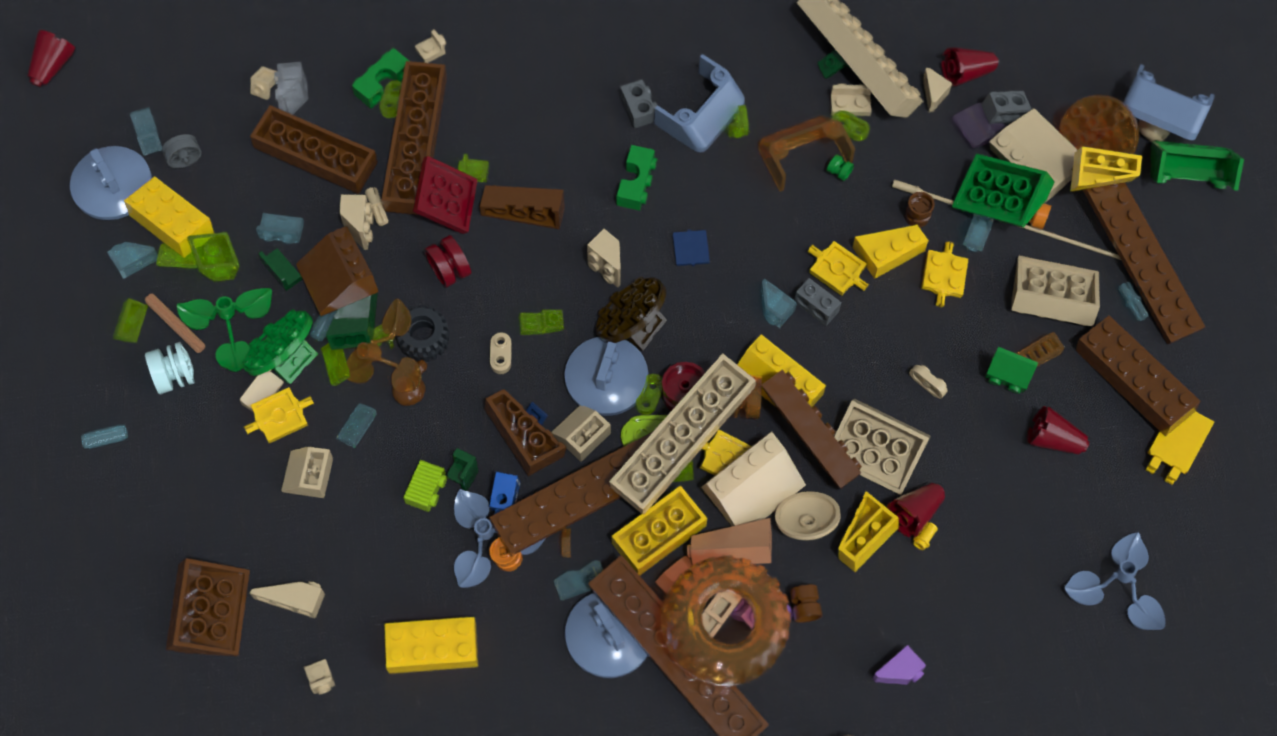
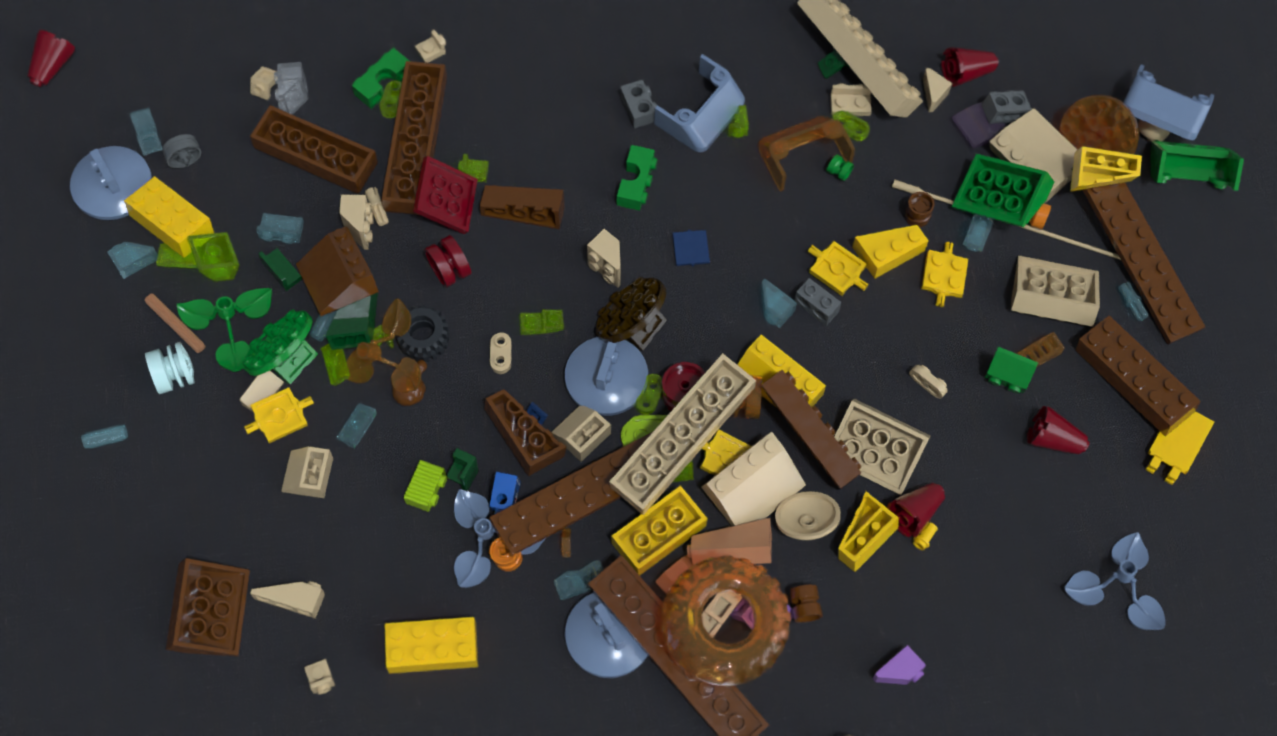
clear neon green slope [113,298,148,343] -> none

